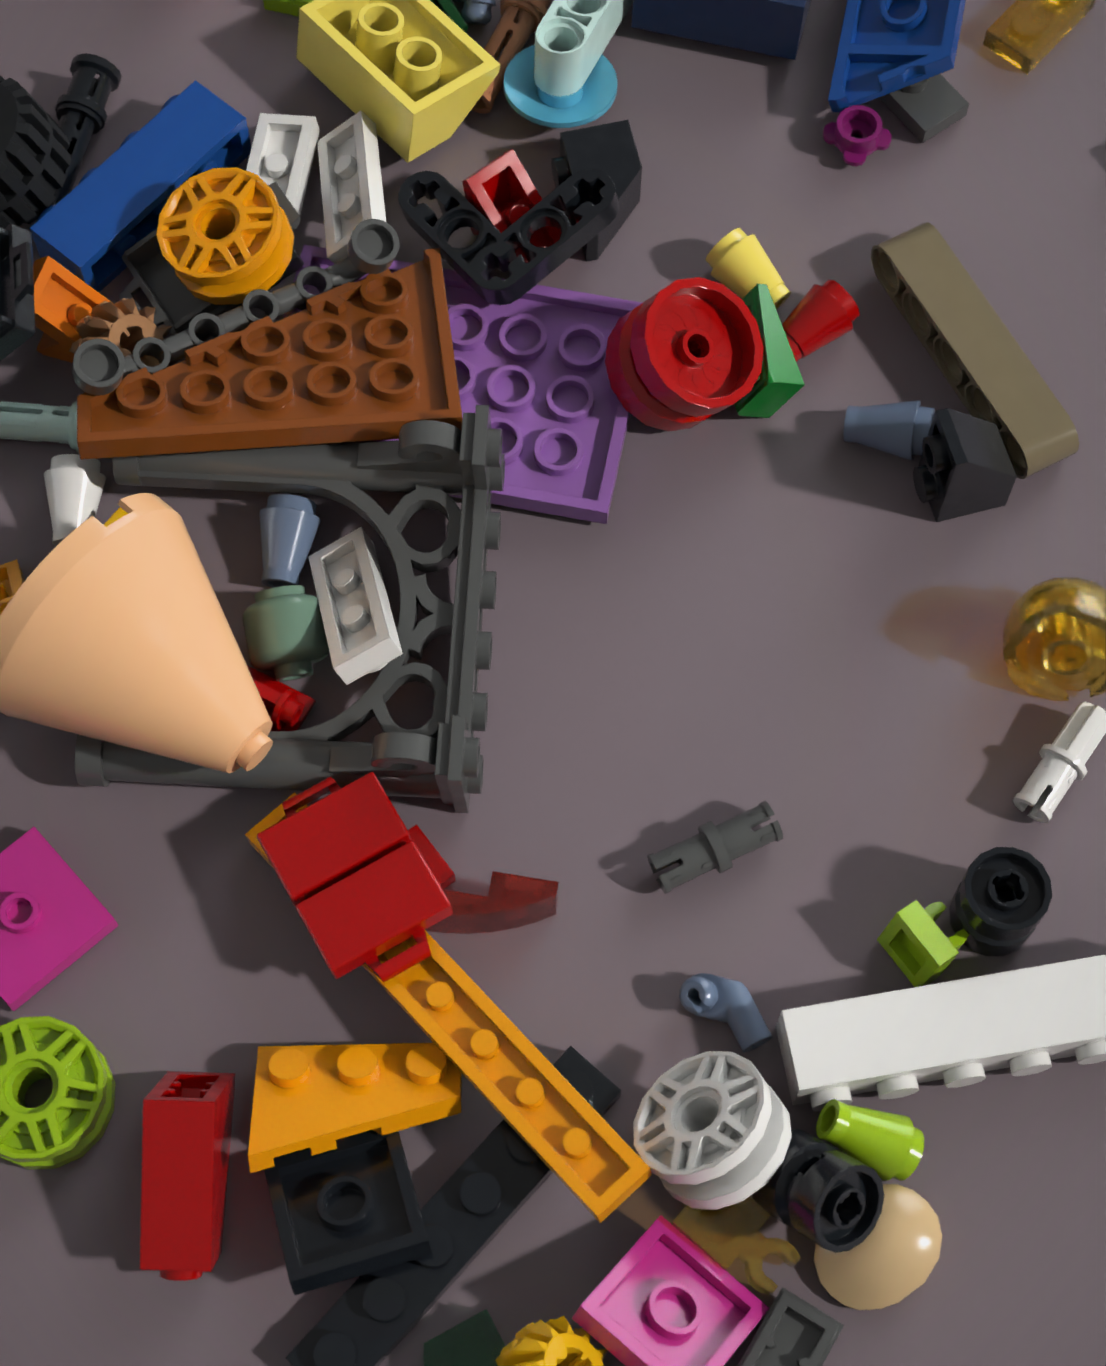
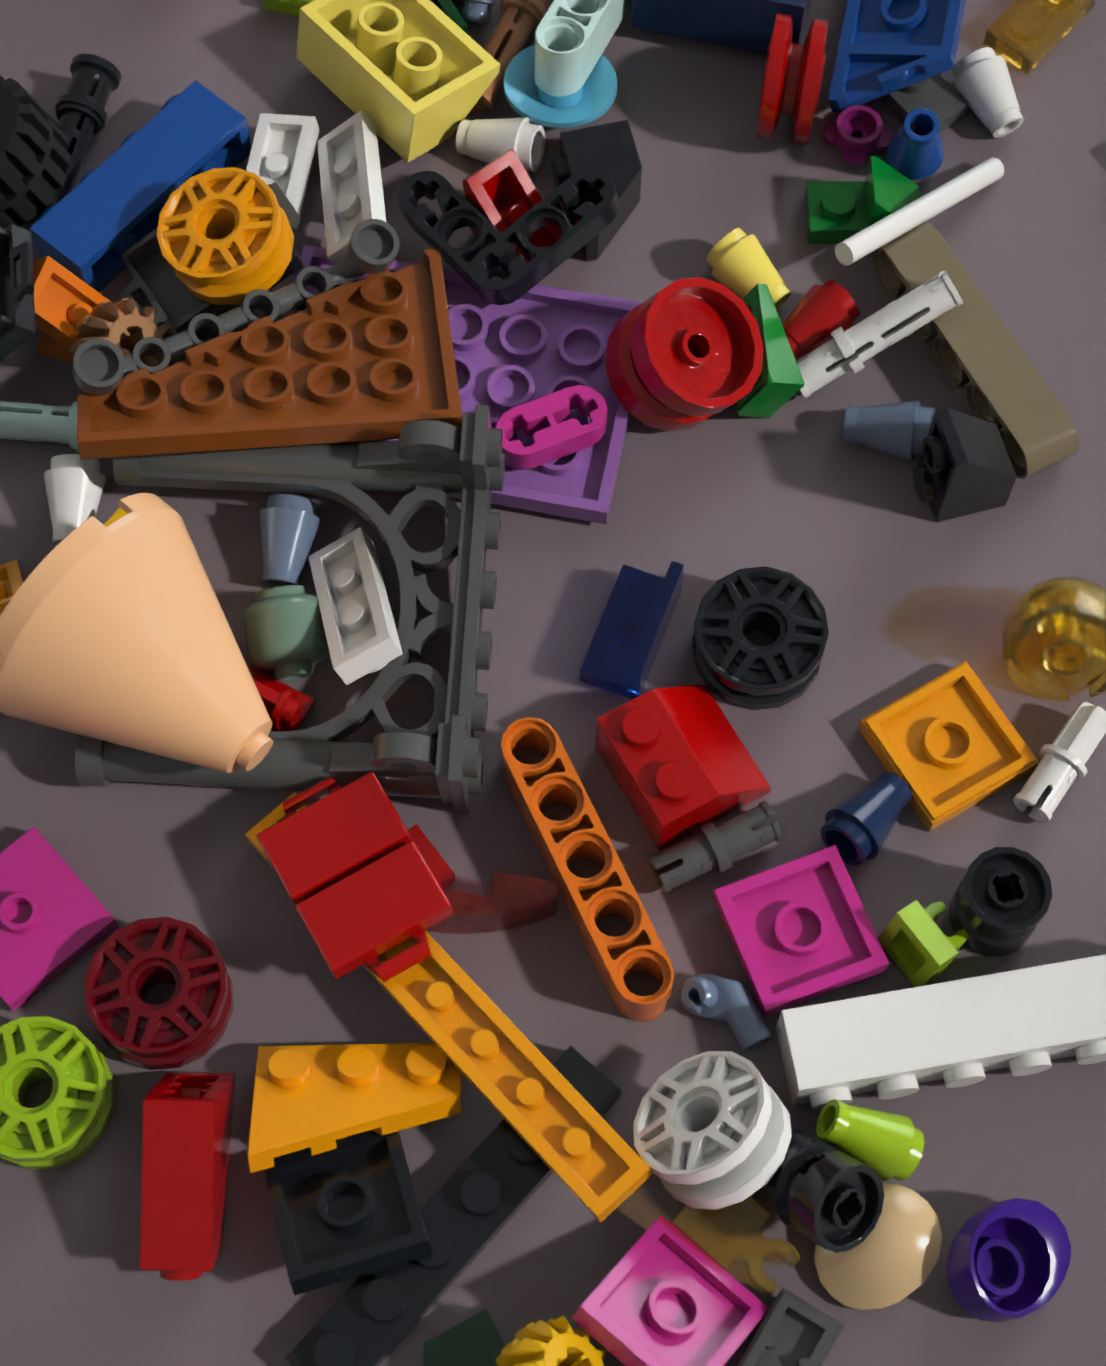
none -> dark red wheel [84,917,233,1070]
none -> white cone [456,117,545,172]
none -> dark pink beam [496,385,608,470]
none -> orange beam [501,717,674,1022]
none -> clear blue panel [579,561,684,699]
none -> red slope [595,684,771,851]
none -> black wheel [692,566,829,710]
none -> dark pink plate [712,845,889,1017]
none -> red wheel [757,13,829,144]
none -> white pin [796,269,963,398]
none -> green slope [804,156,921,244]
none -> dark blue cone [821,772,912,865]
none -> white bar [835,157,1004,266]
none -> light orange tile [858,661,1039,832]
none -> blue cone [887,108,944,180]
none -> dark purple hat [946,1198,1071,1323]
none -> white cone [952,47,1024,138]

